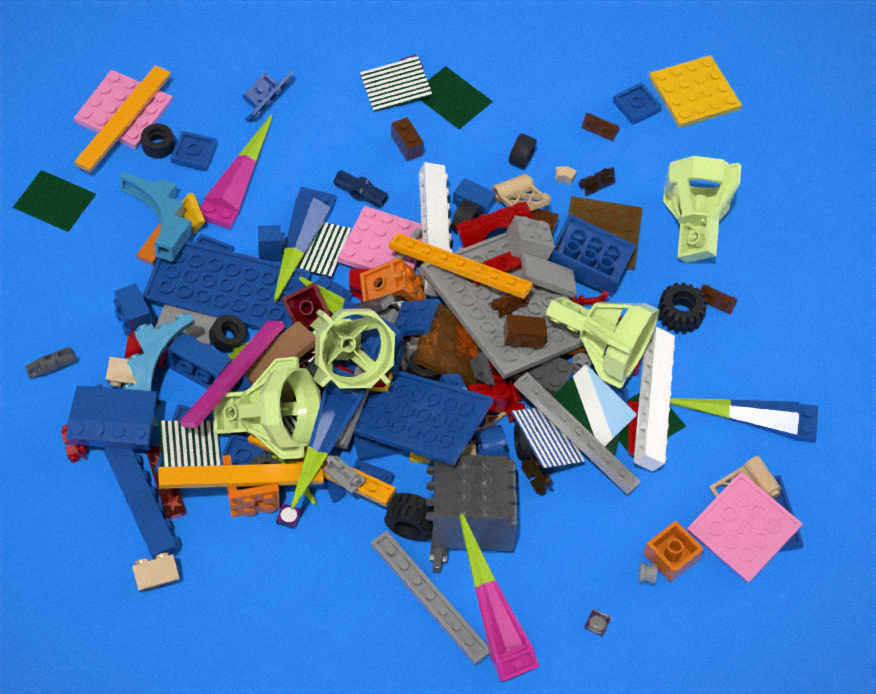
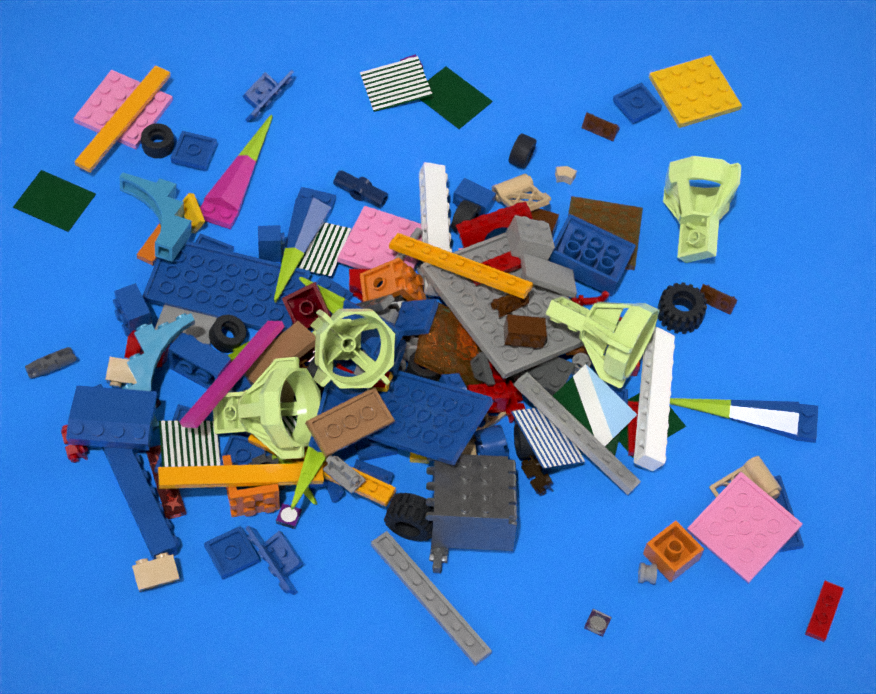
brick [391,117,424,162] -> none
dark pink plate [459,514,539,681] -> none
dark brown hinge [578,167,616,196] -> none
none -> blue plate [204,526,259,580]
none -> blue bracket [245,526,303,595]
none -> medium nougat tile [305,387,395,458]
none -> red plate [805,580,844,642]

